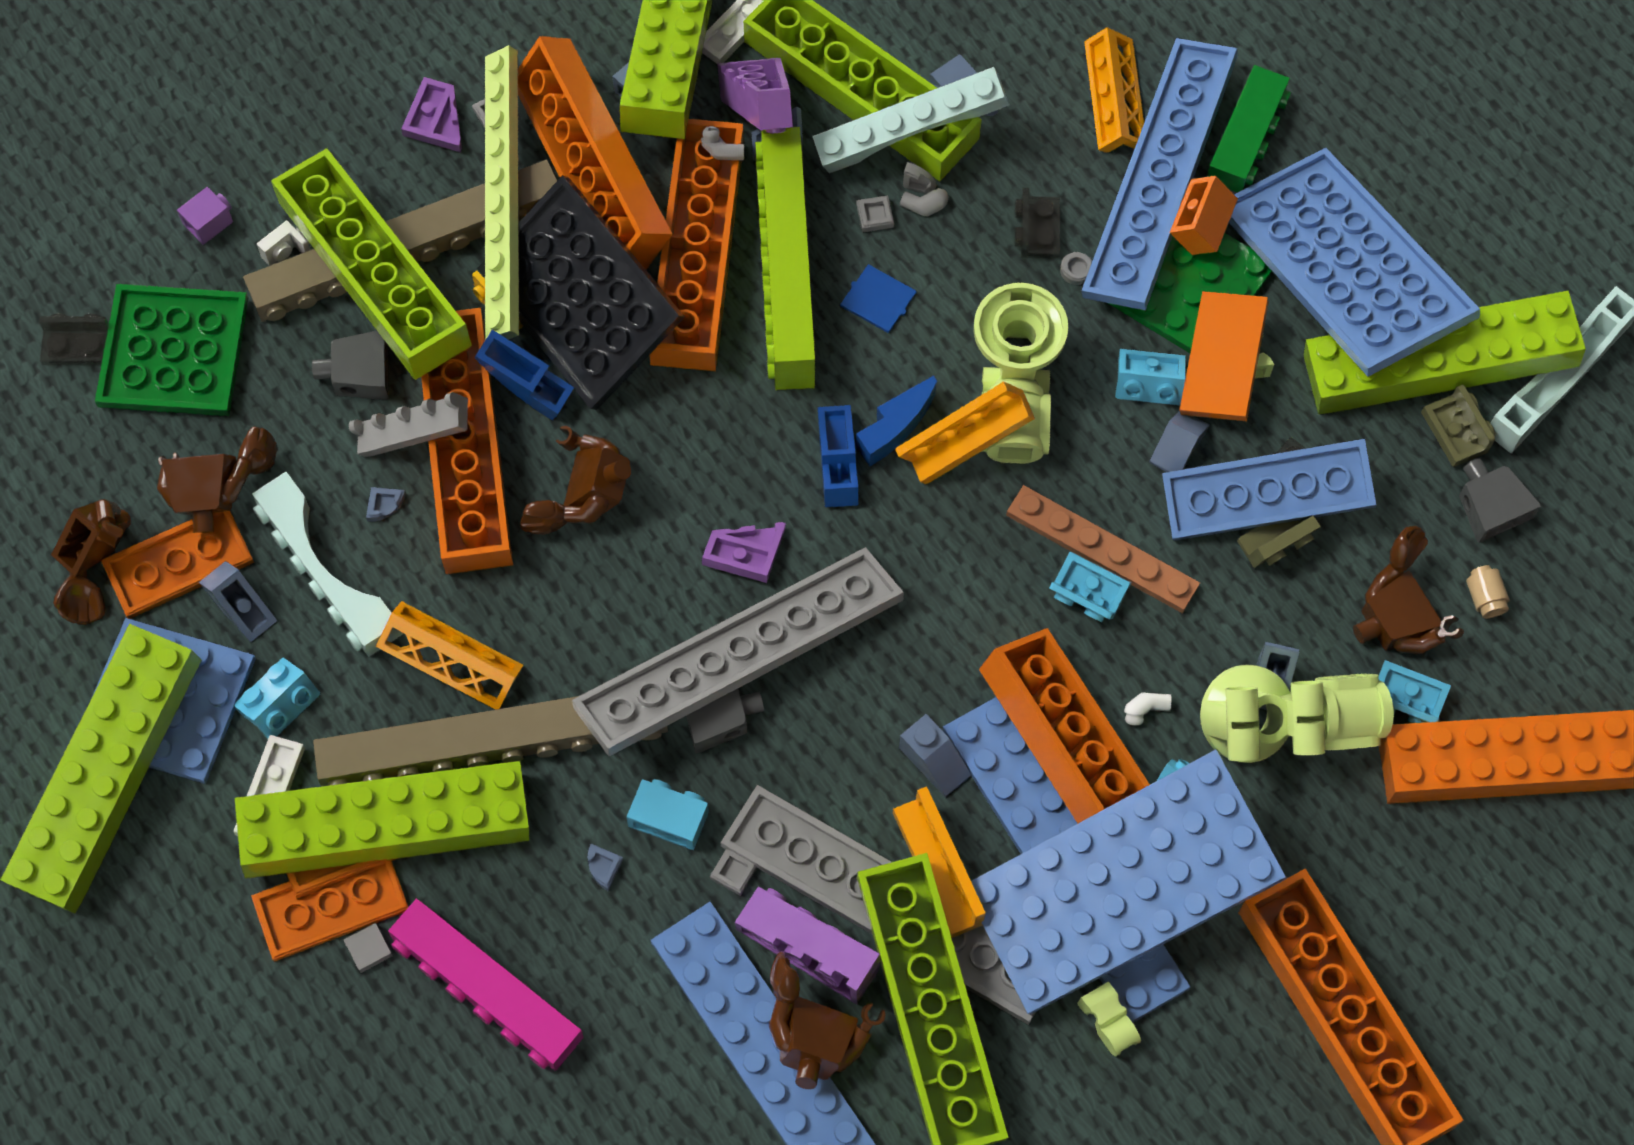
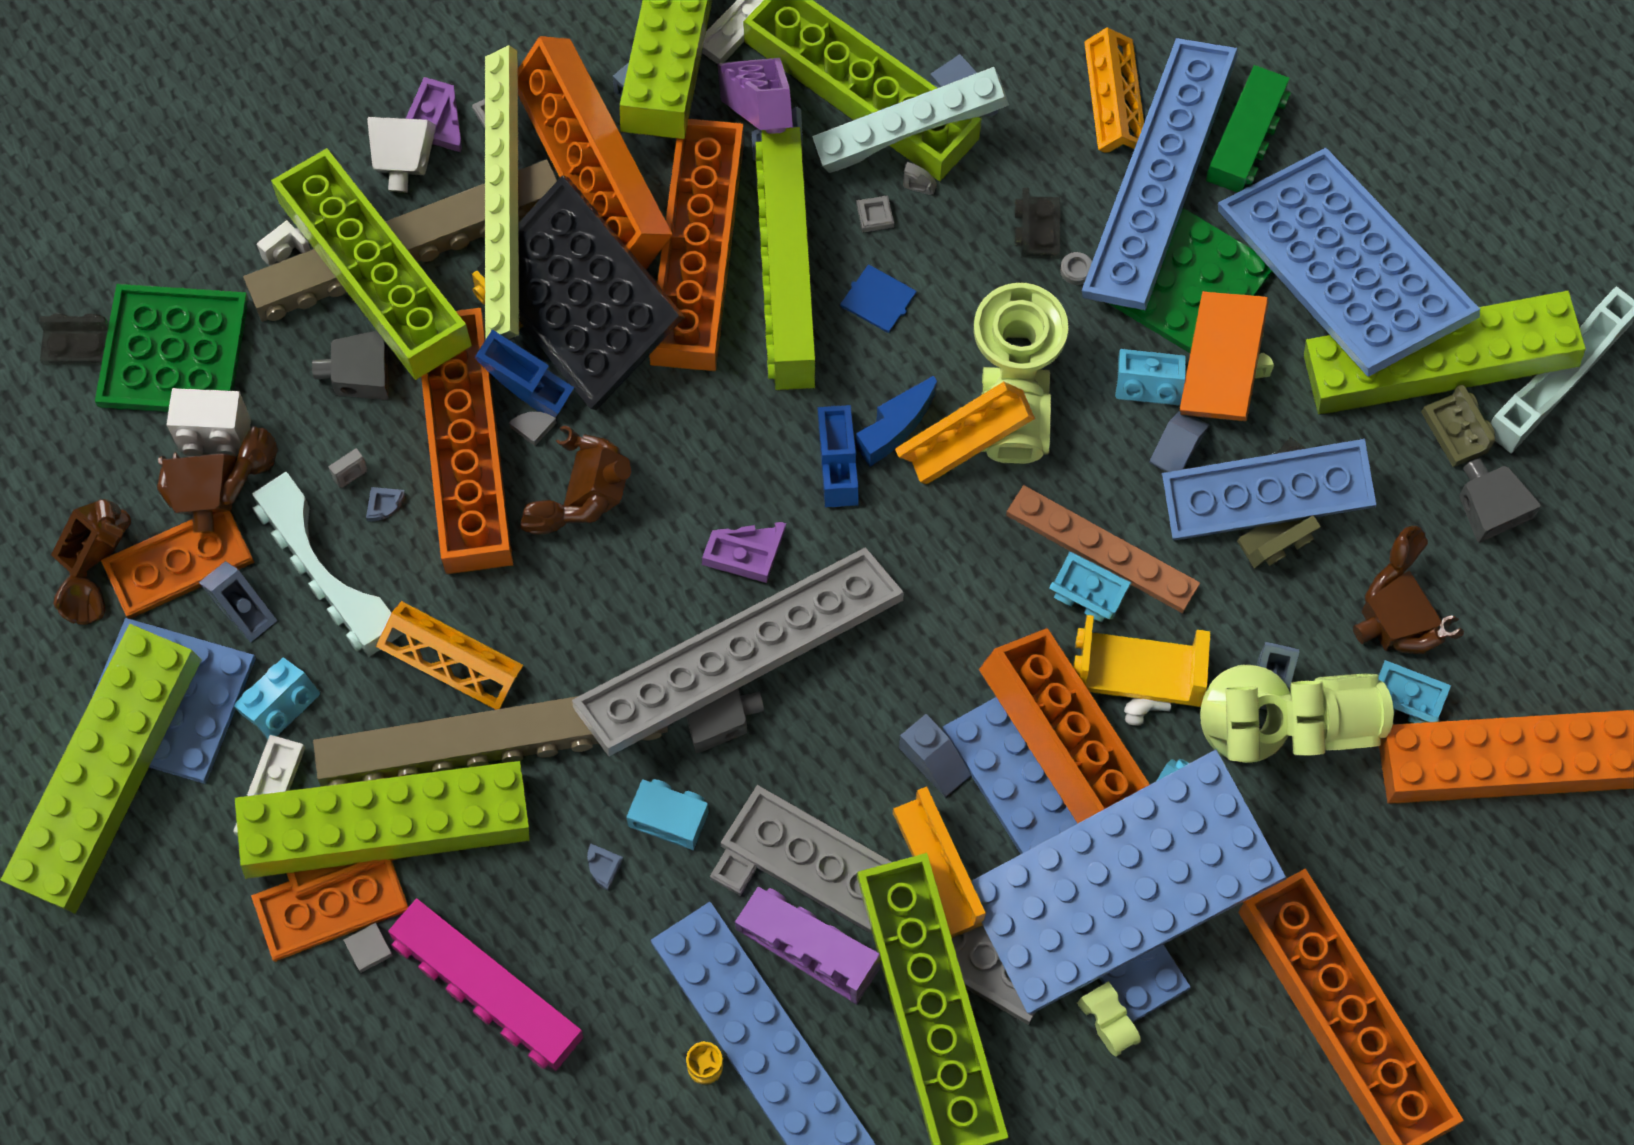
medium lavender brick [177,187,233,245] -> none
light grey hinge [349,392,468,457] -> none
light grey arm [701,126,744,161] -> none
reddish brown torso [769,951,886,1089] -> none
light grey arm [899,188,949,216] -> none
orange brick [1169,176,1238,255] -> none
tan brick [1466,565,1510,619] -> none
none -> white brick [167,388,251,457]
none -> light grey tile [328,448,367,488]
none -> white torso [368,117,436,193]
none -> light grey tile [509,412,557,446]
none -> yellow wheel [686,1041,723,1085]
none -> yellow panel [1073,615,1210,707]

